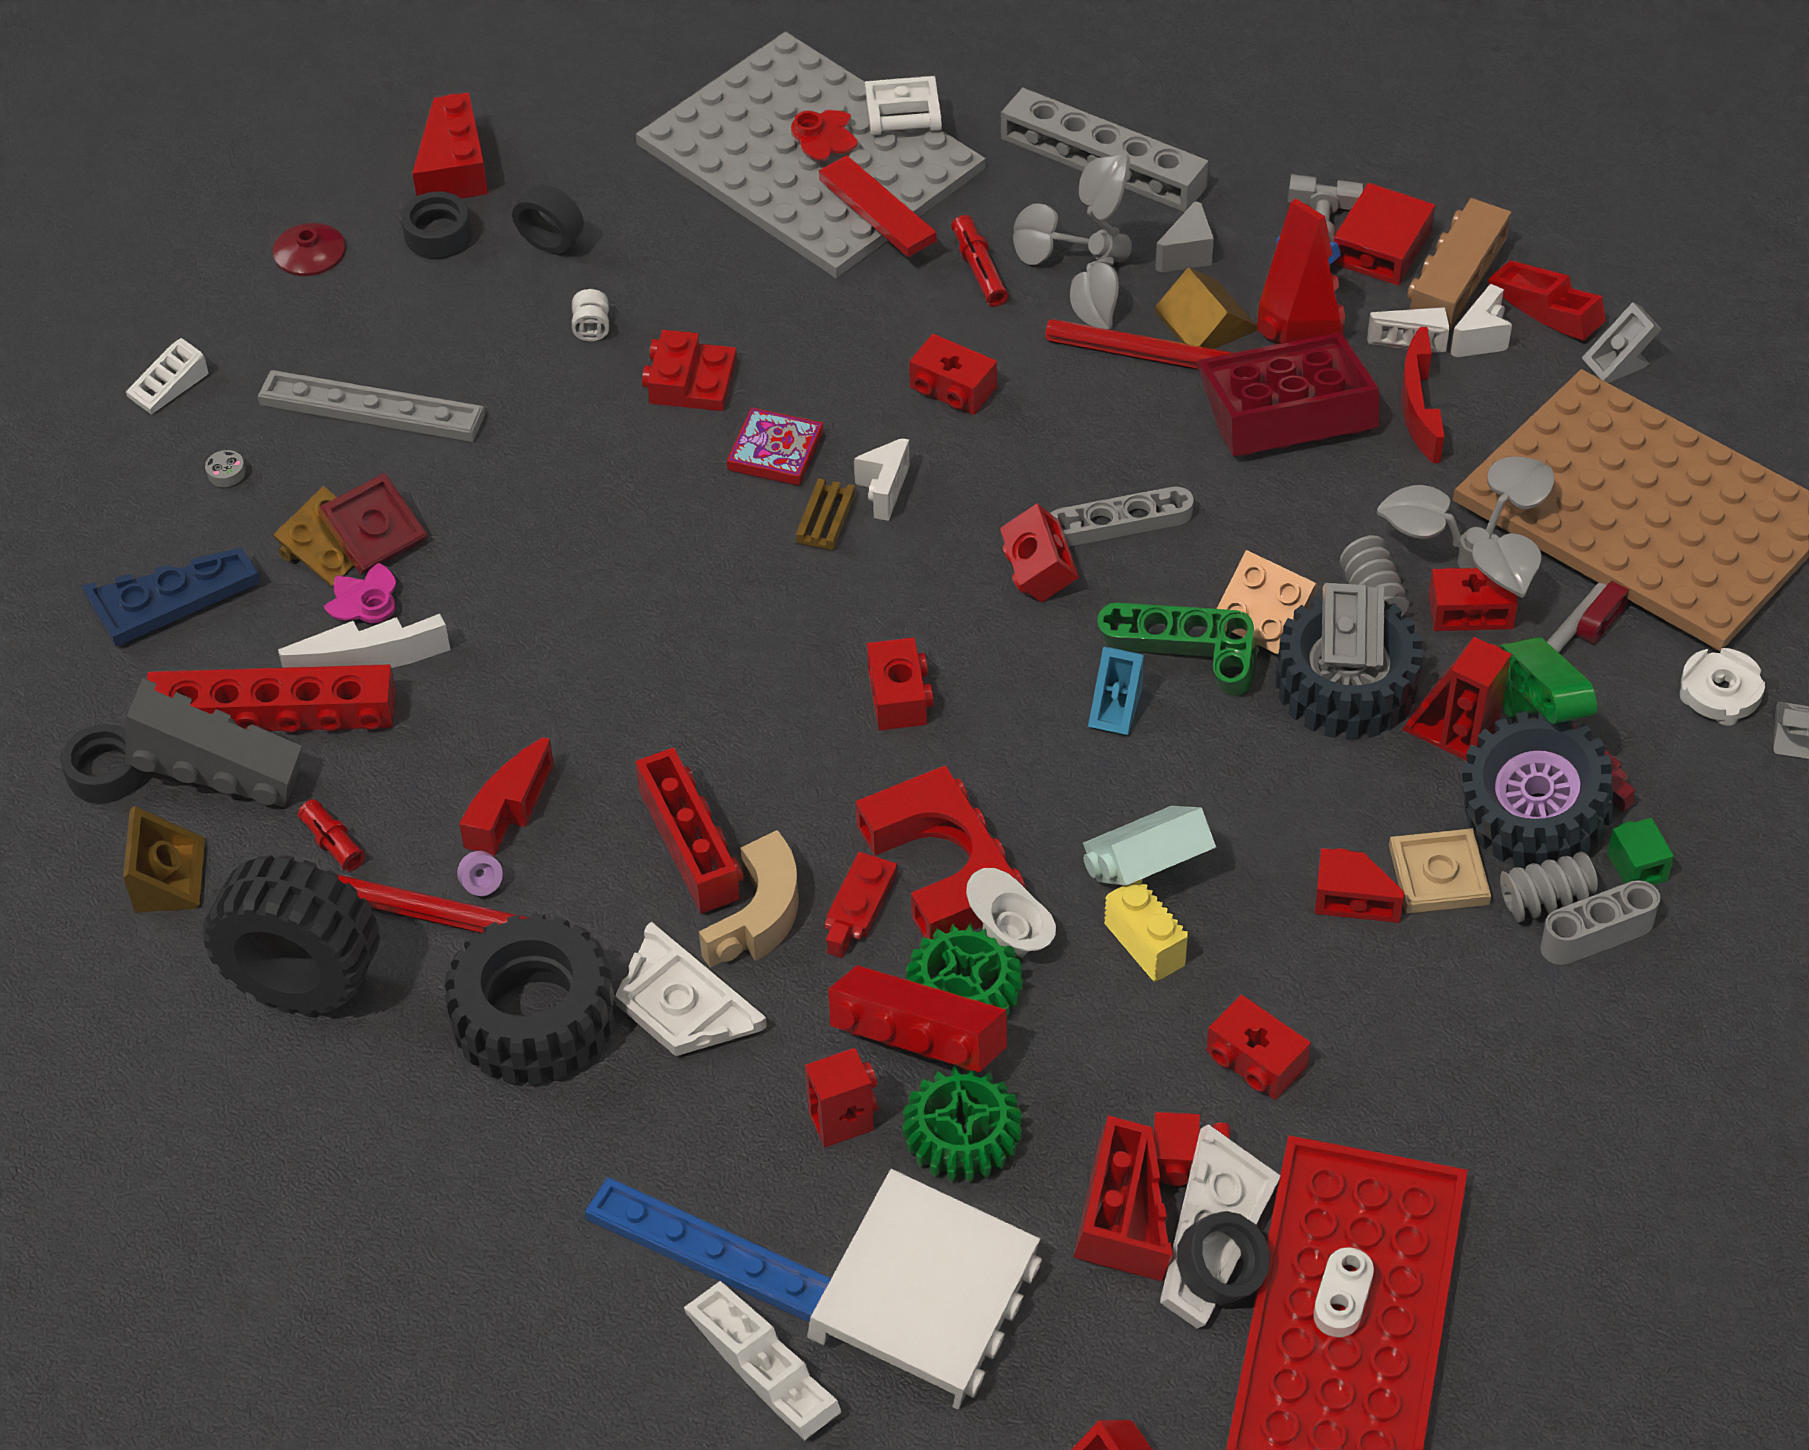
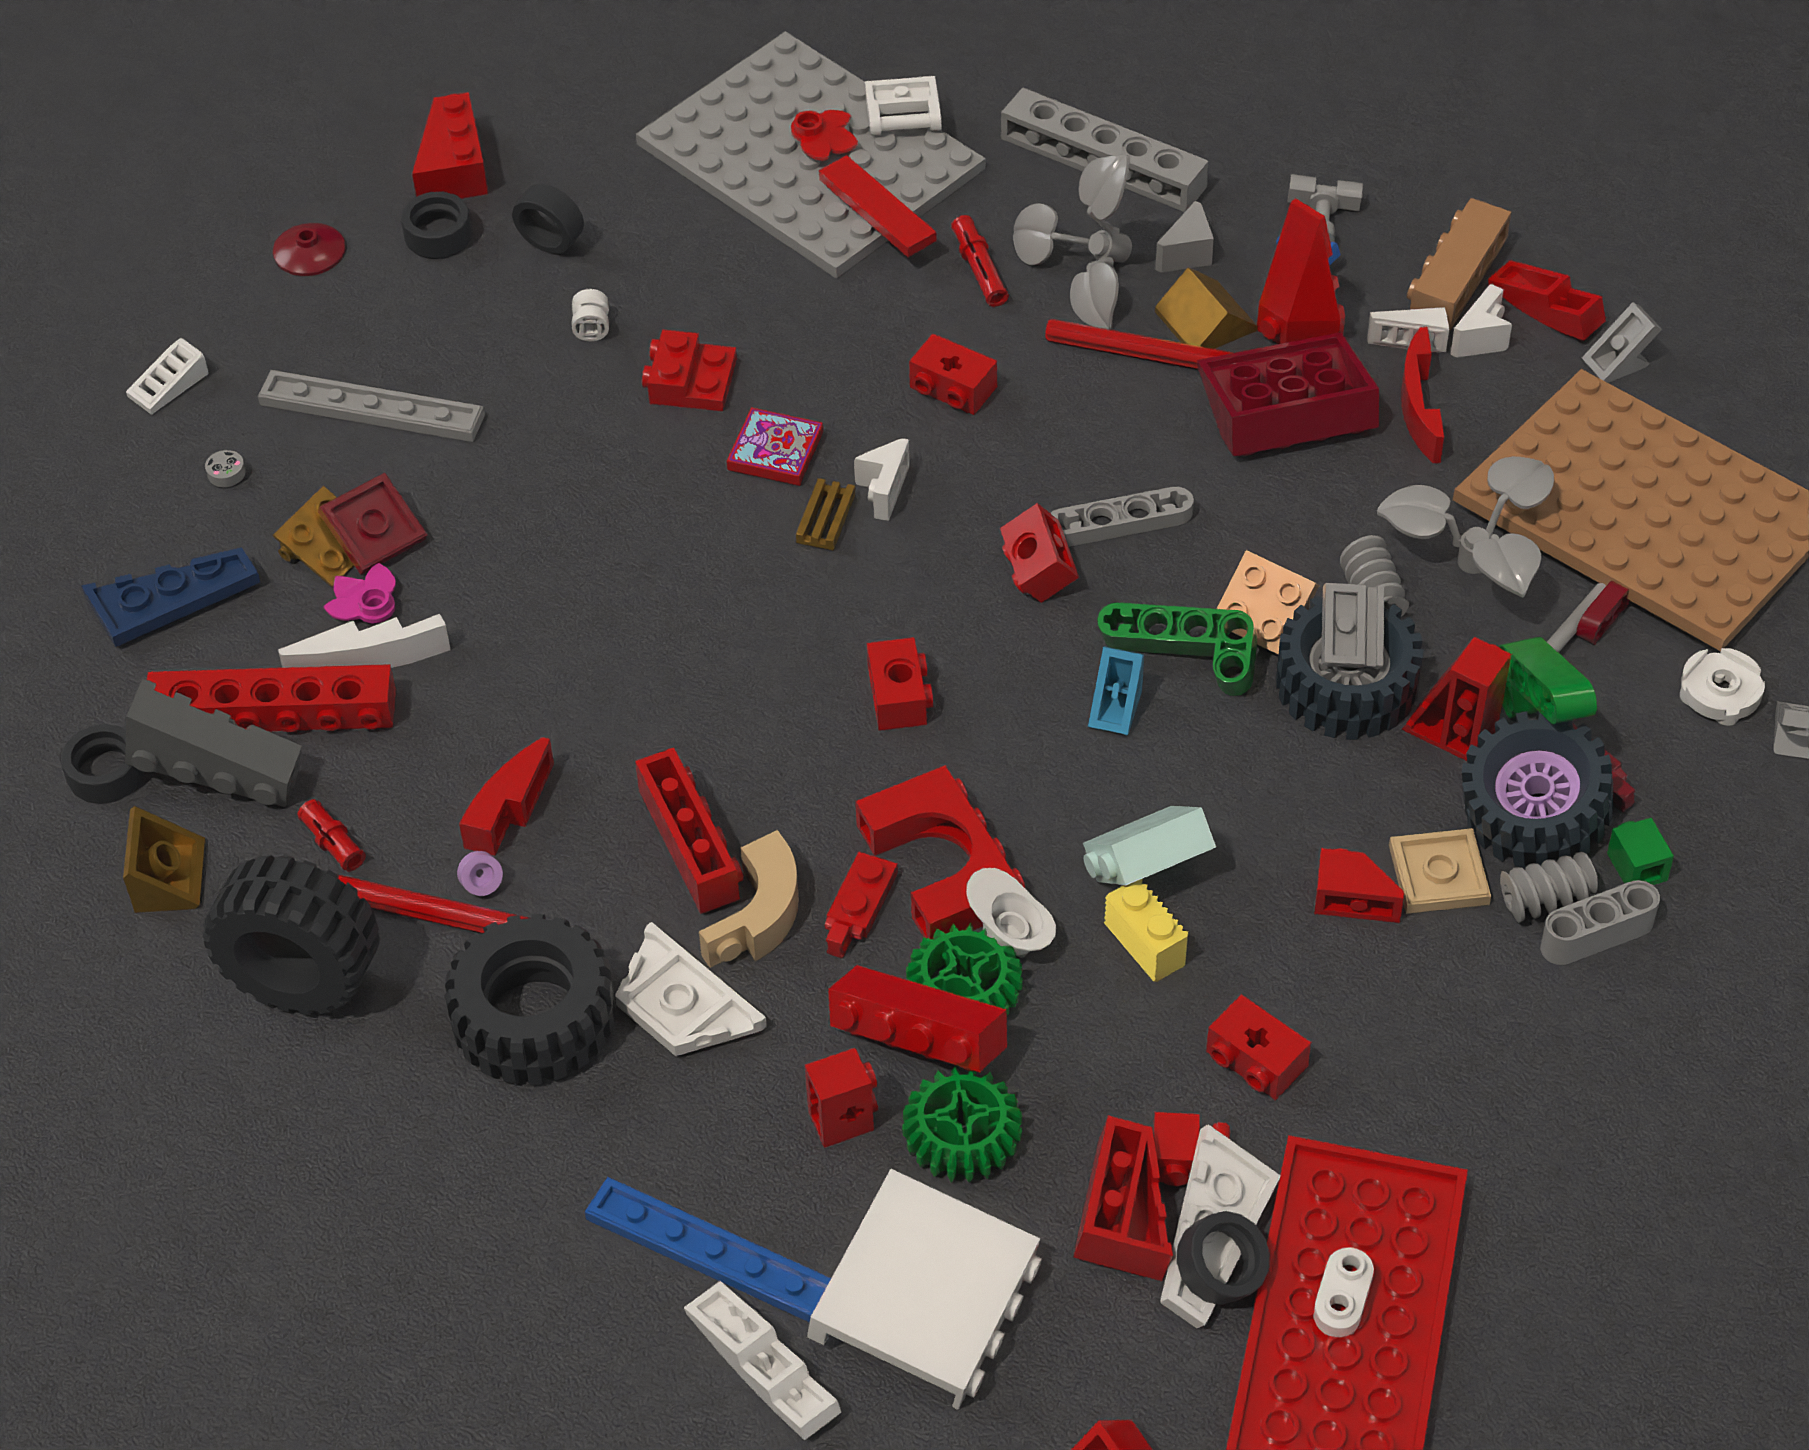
red brick [1332,183,1435,286] -> none
red brick [1428,568,1518,631] -> none

